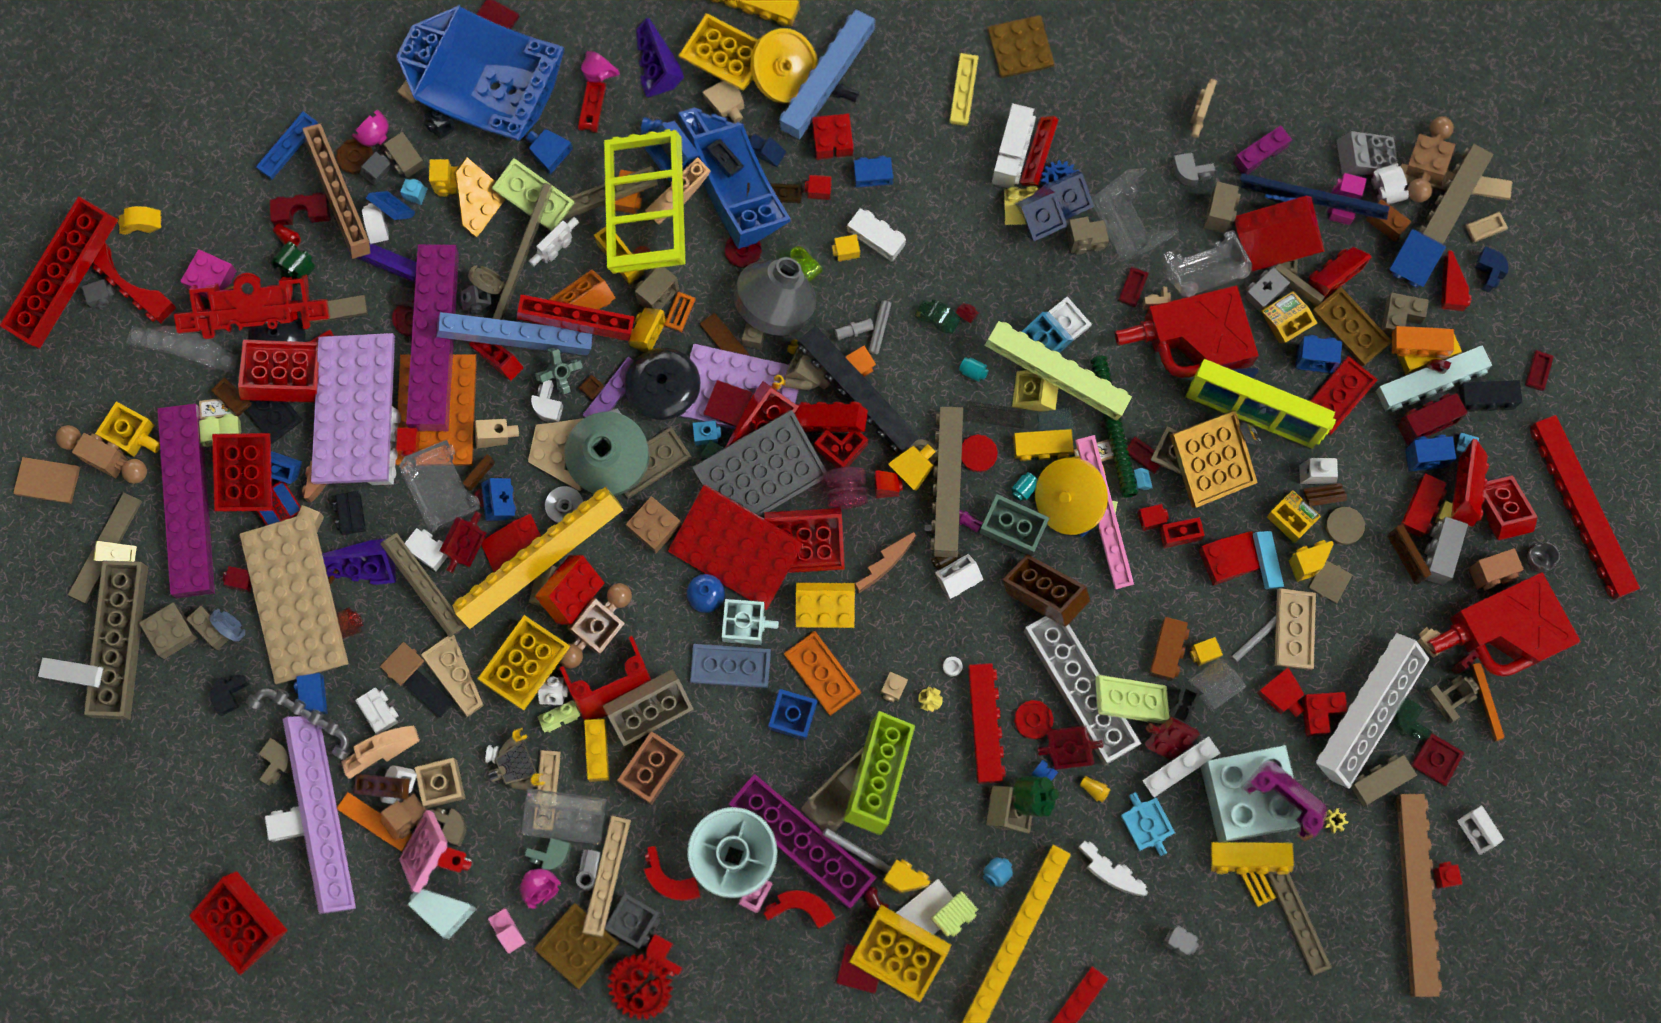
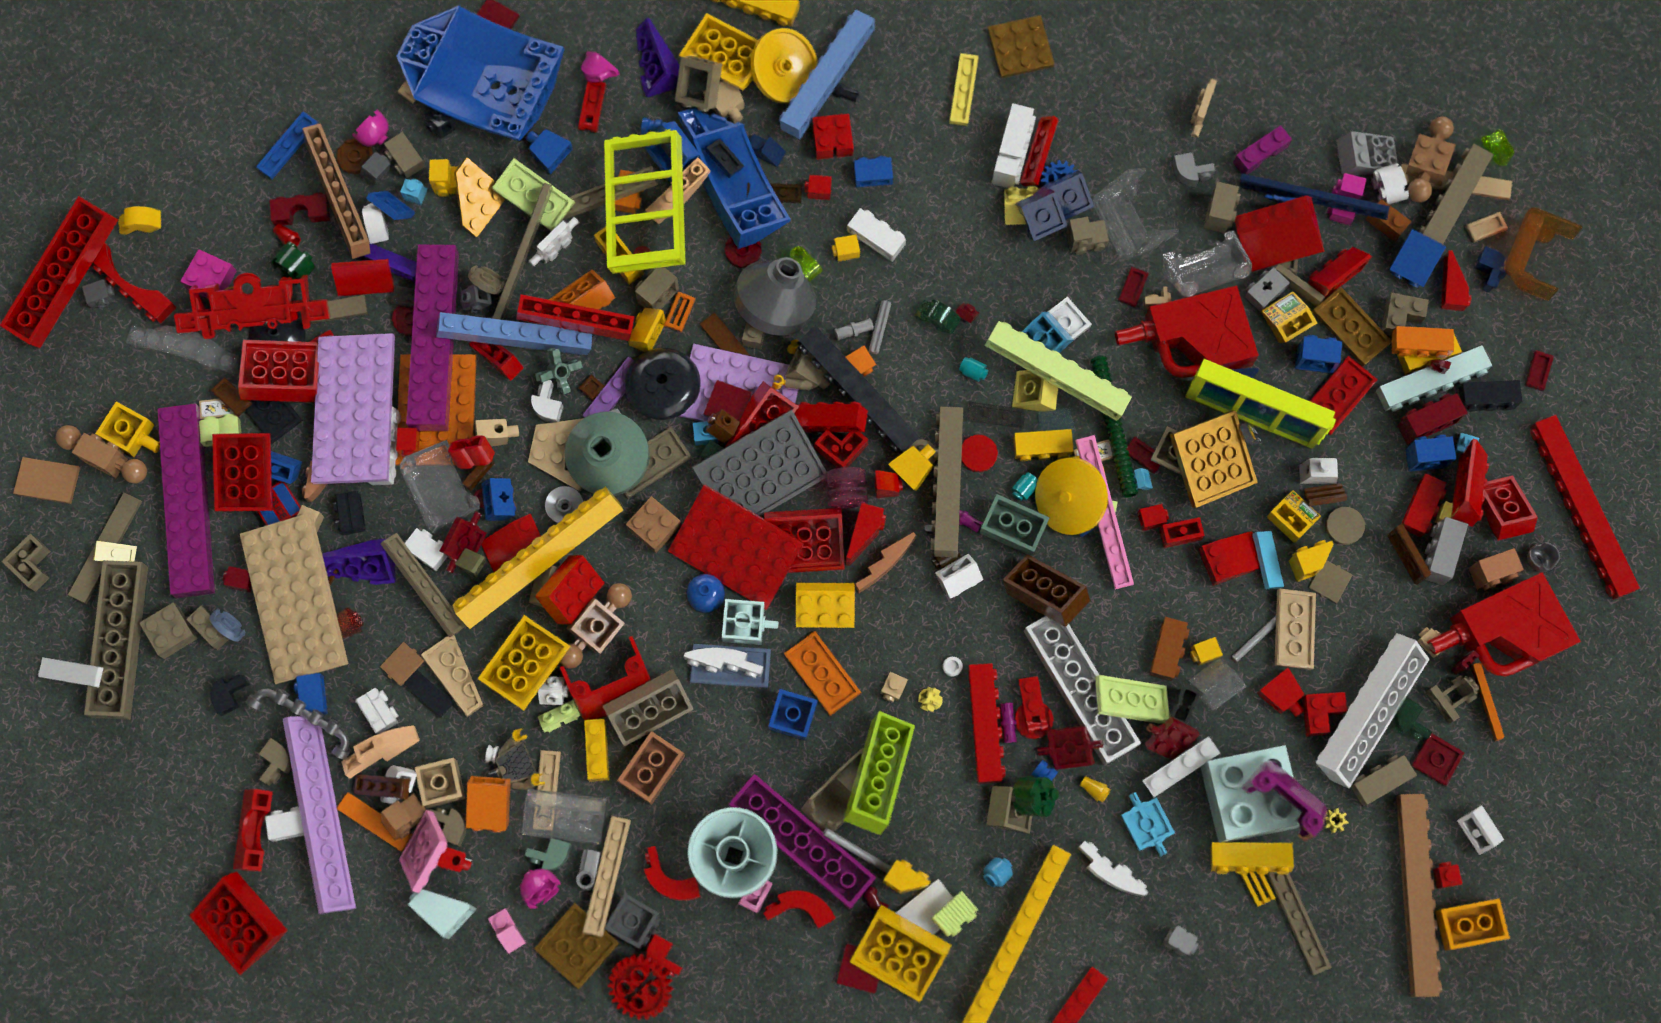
none -> dark tan brick [1,534,51,592]
none -> red arch [233,789,273,872]
none -> red tile [331,259,395,296]
none -> red brick [448,435,495,469]
none -> olive slope [455,548,486,579]
none -> orange brick [466,776,511,832]
none -> dark tan window [675,55,722,111]
none -> white slope [684,648,764,678]
none -> reddish brown brick [706,409,740,443]
none -> red slope [846,503,887,566]
none -> magenta pin [1000,703,1017,743]
none -> red plate [1018,676,1048,733]
none -> light orange brick [1435,898,1510,951]
none -> clear neon green piece [1482,129,1514,166]
none -> clear orange windscreen [1504,207,1583,301]

